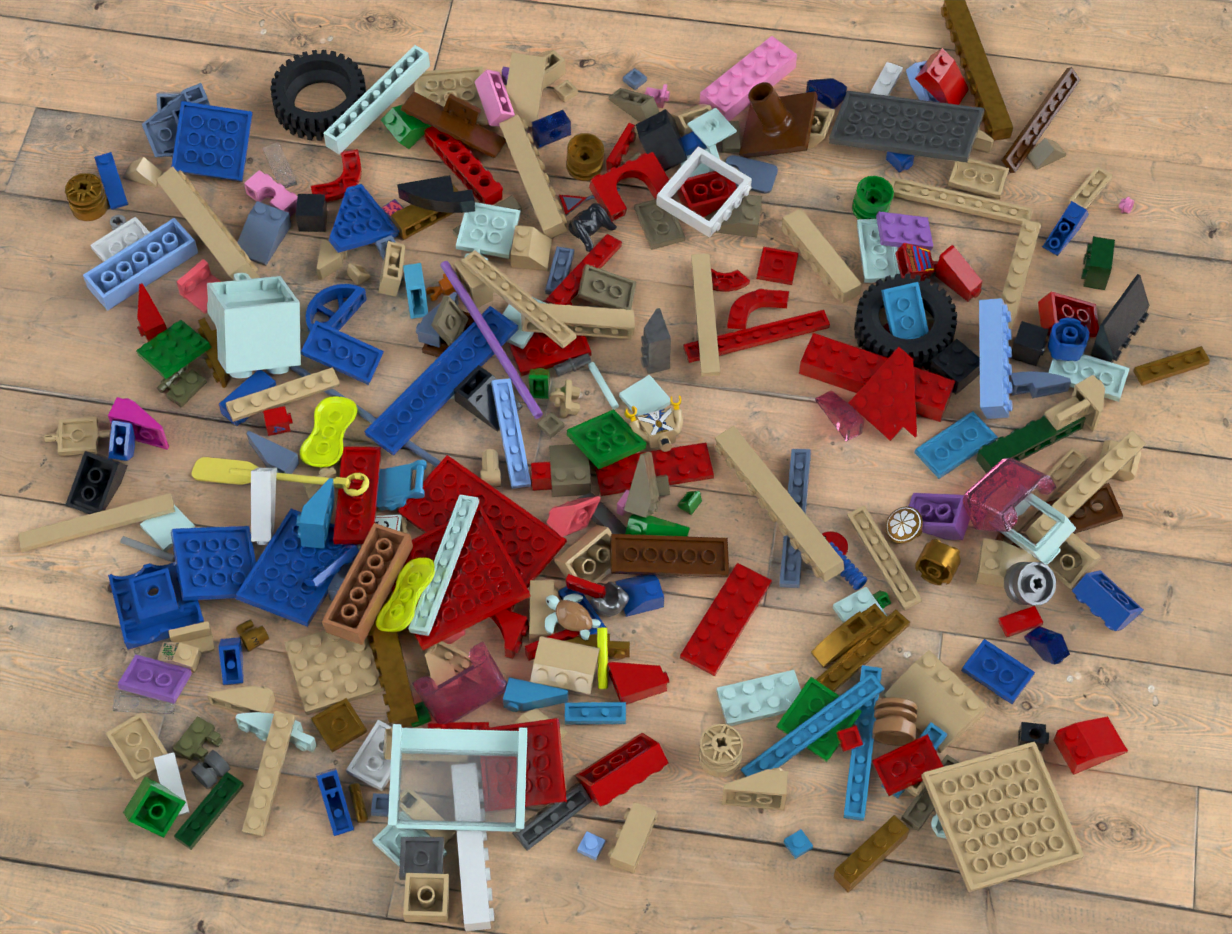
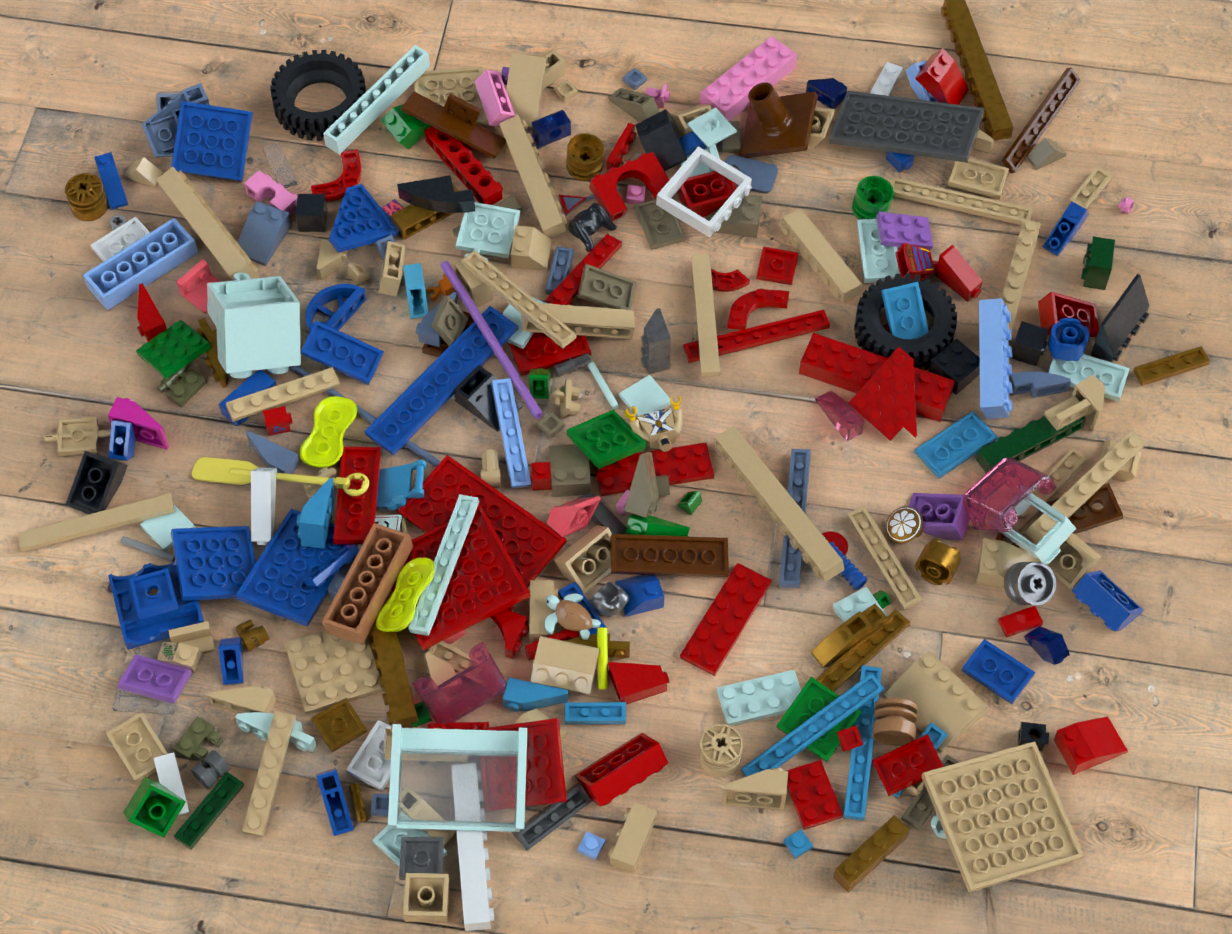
red tile [566,574,606,599] -> none
none -> bright pink plate [626,185,646,204]
none -> red plate [786,760,843,830]

